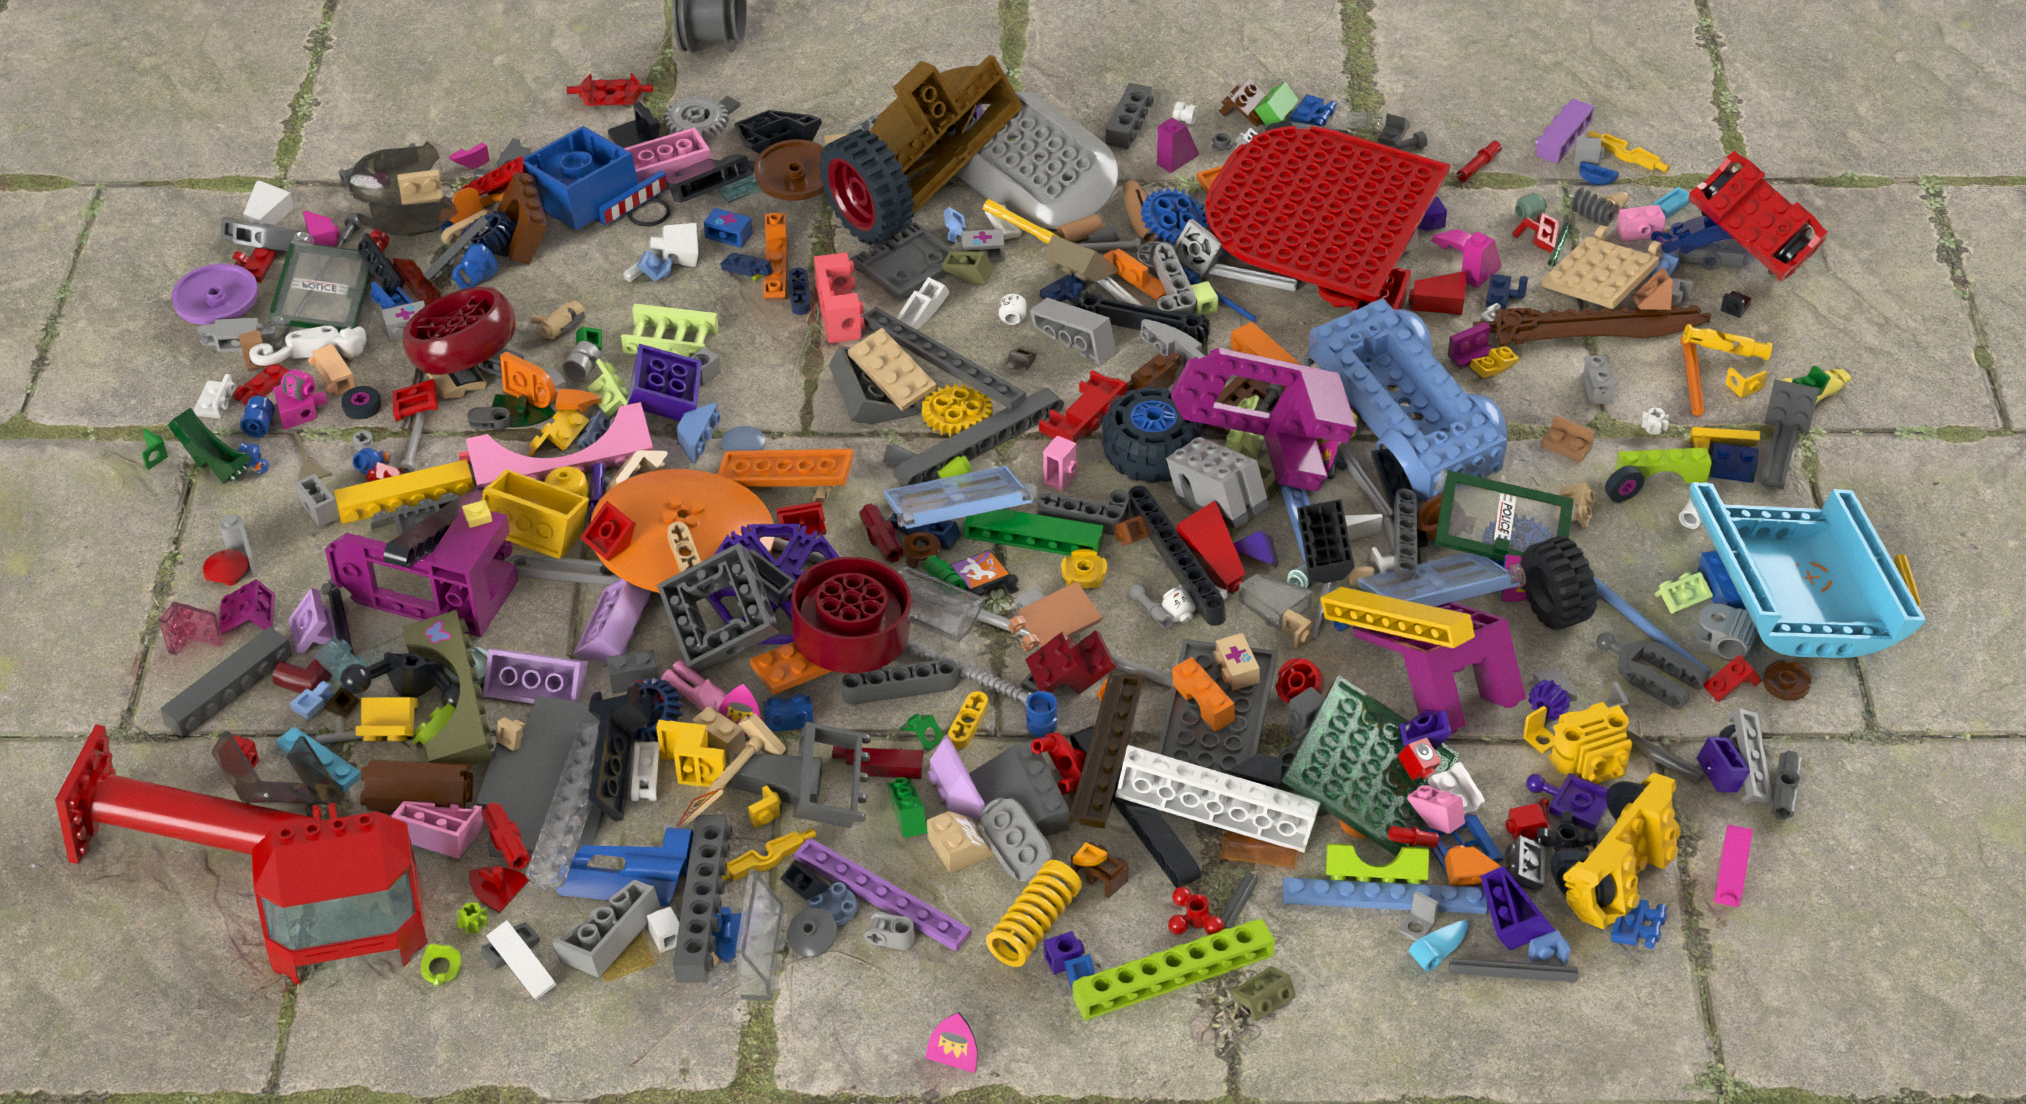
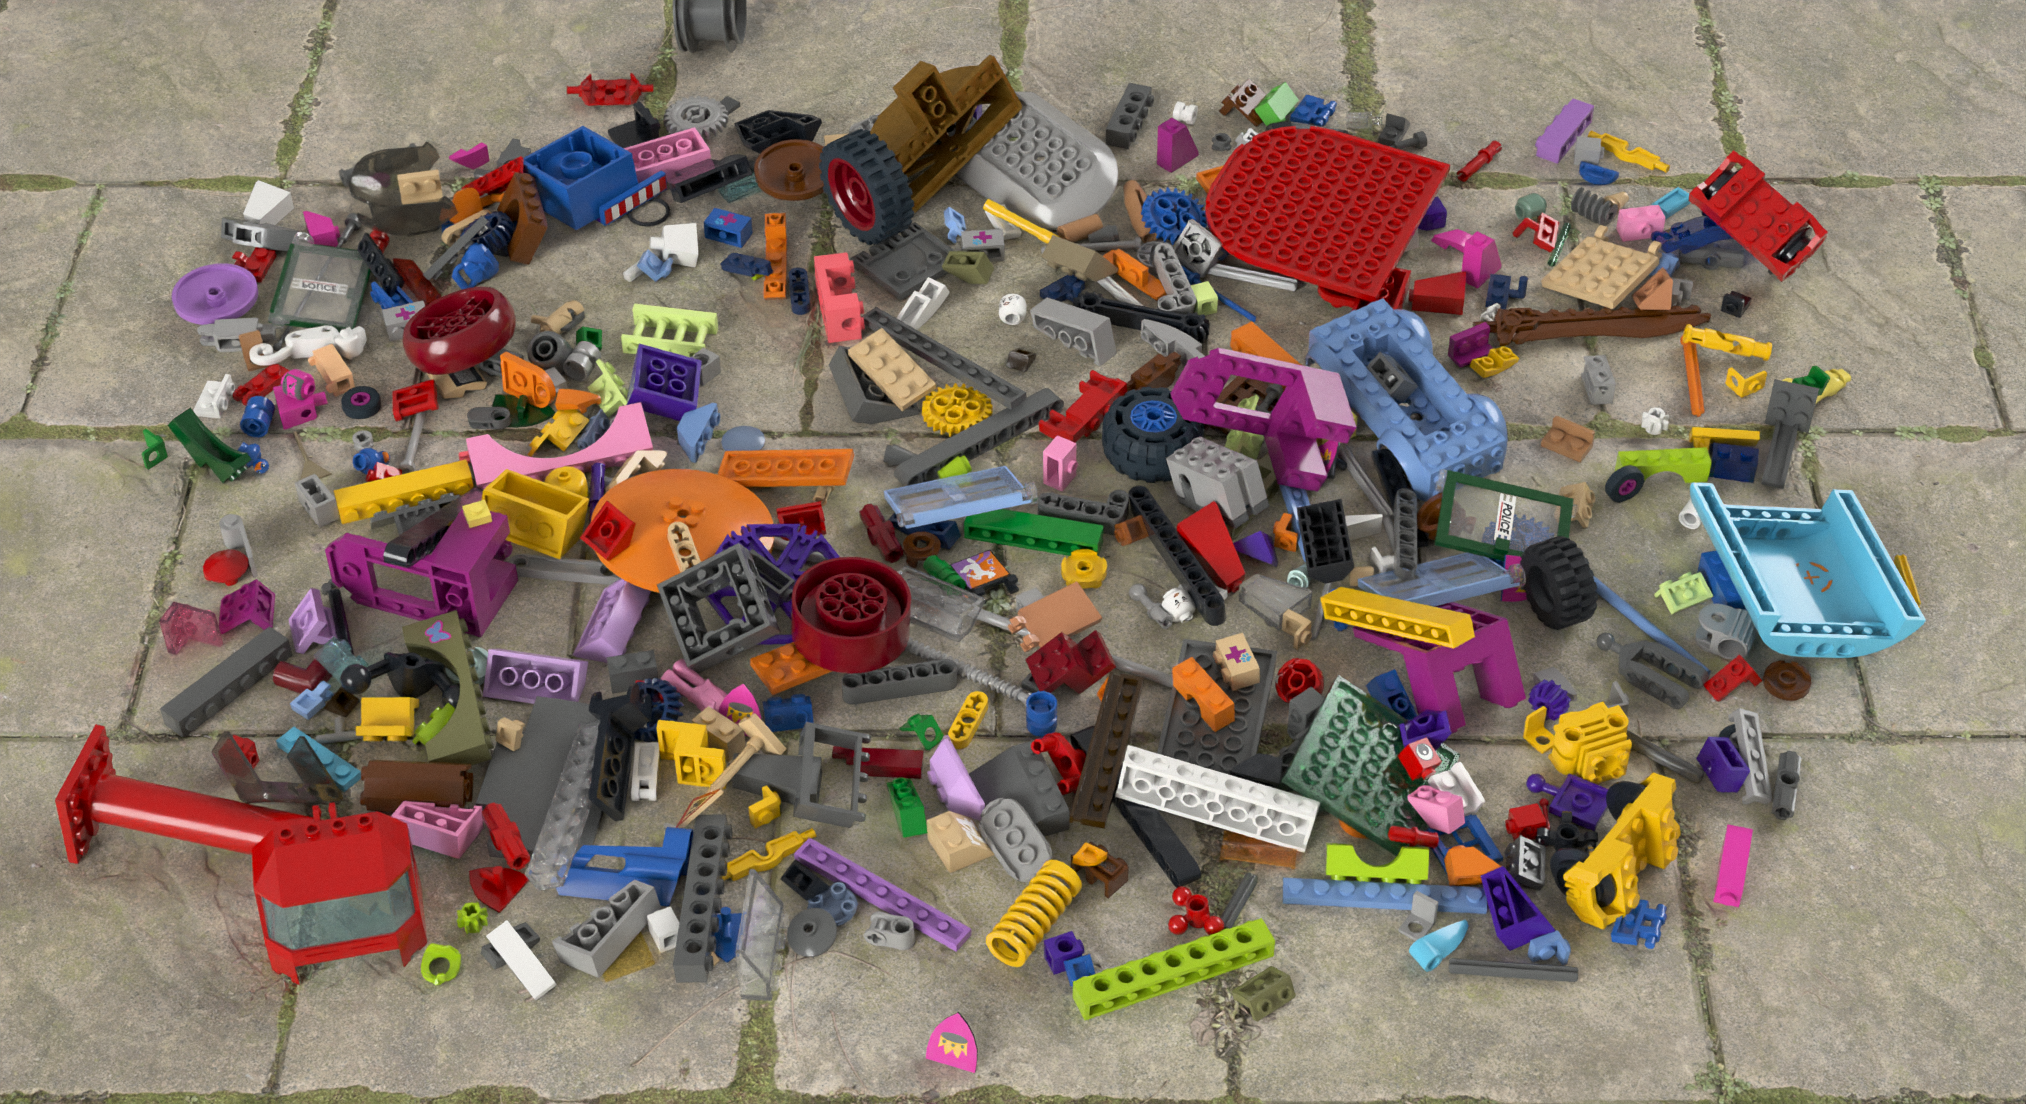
none -> dark grey head [527,331,573,375]
none -> orange bracket [1273,513,1298,552]
none -> dark grey brick [1366,352,1418,402]
none -> blue slope [1366,669,1417,741]

